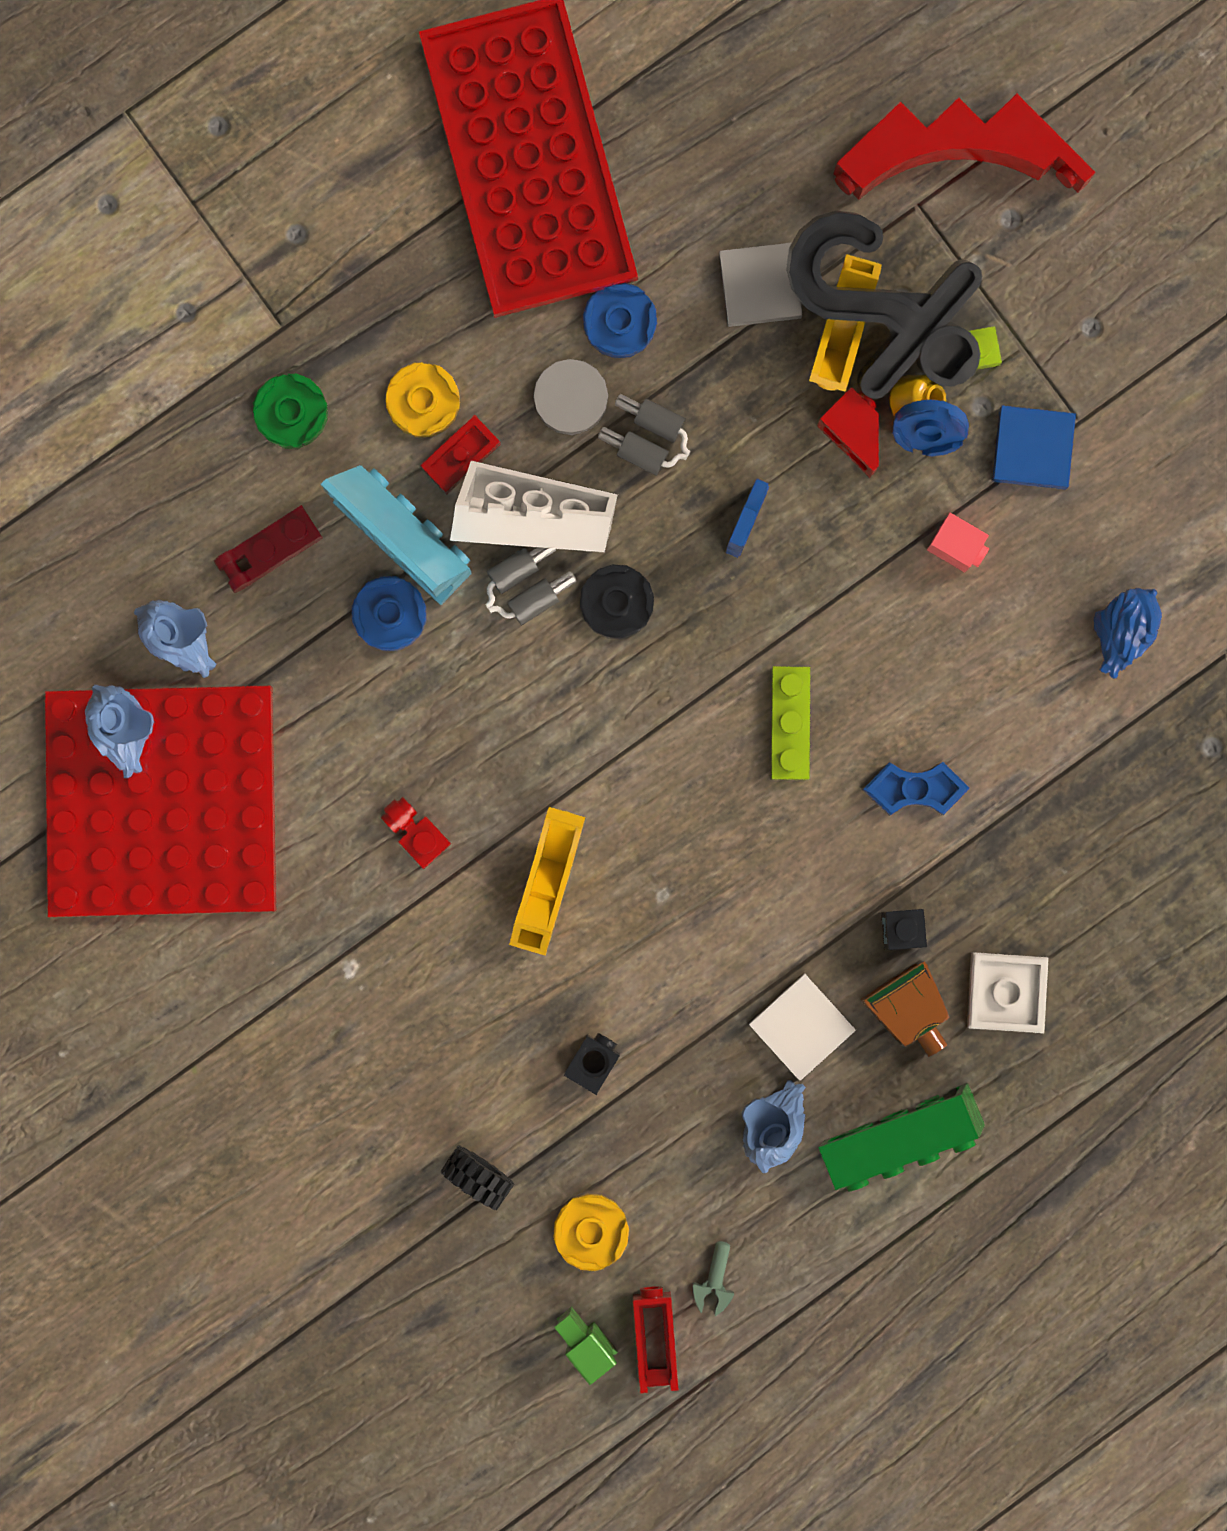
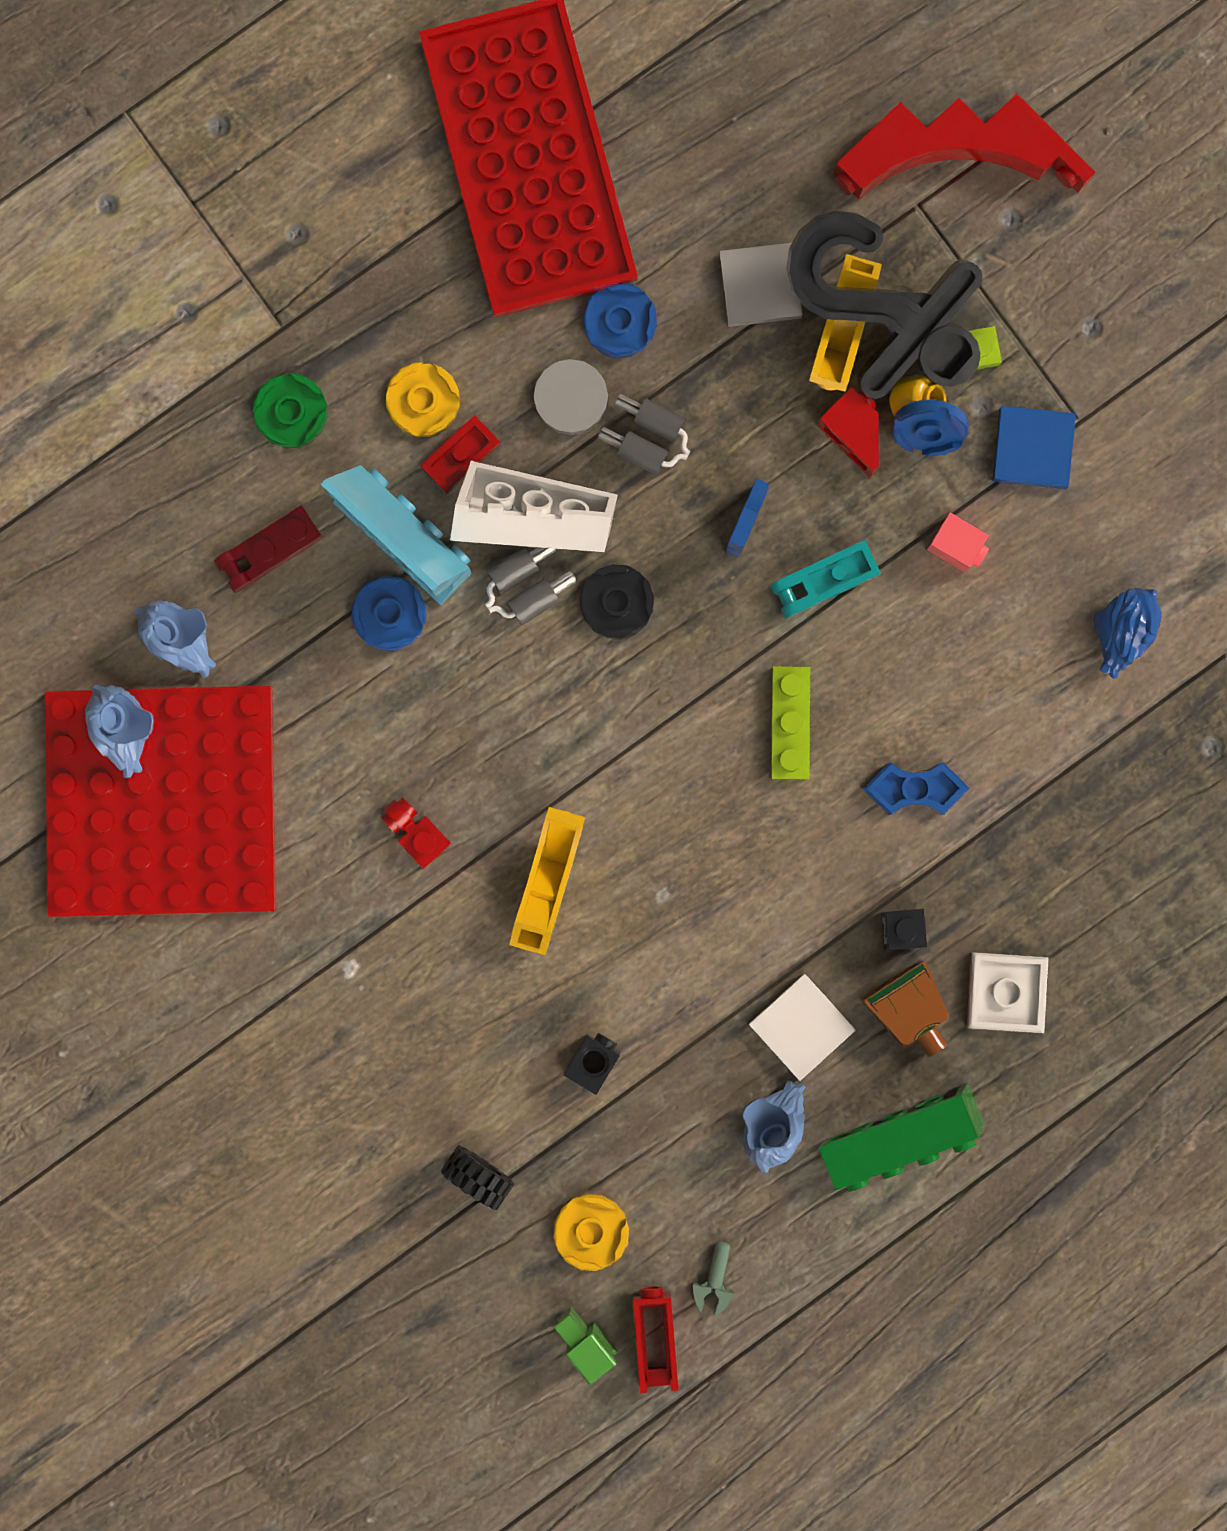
none -> teal plate [769,540,881,619]

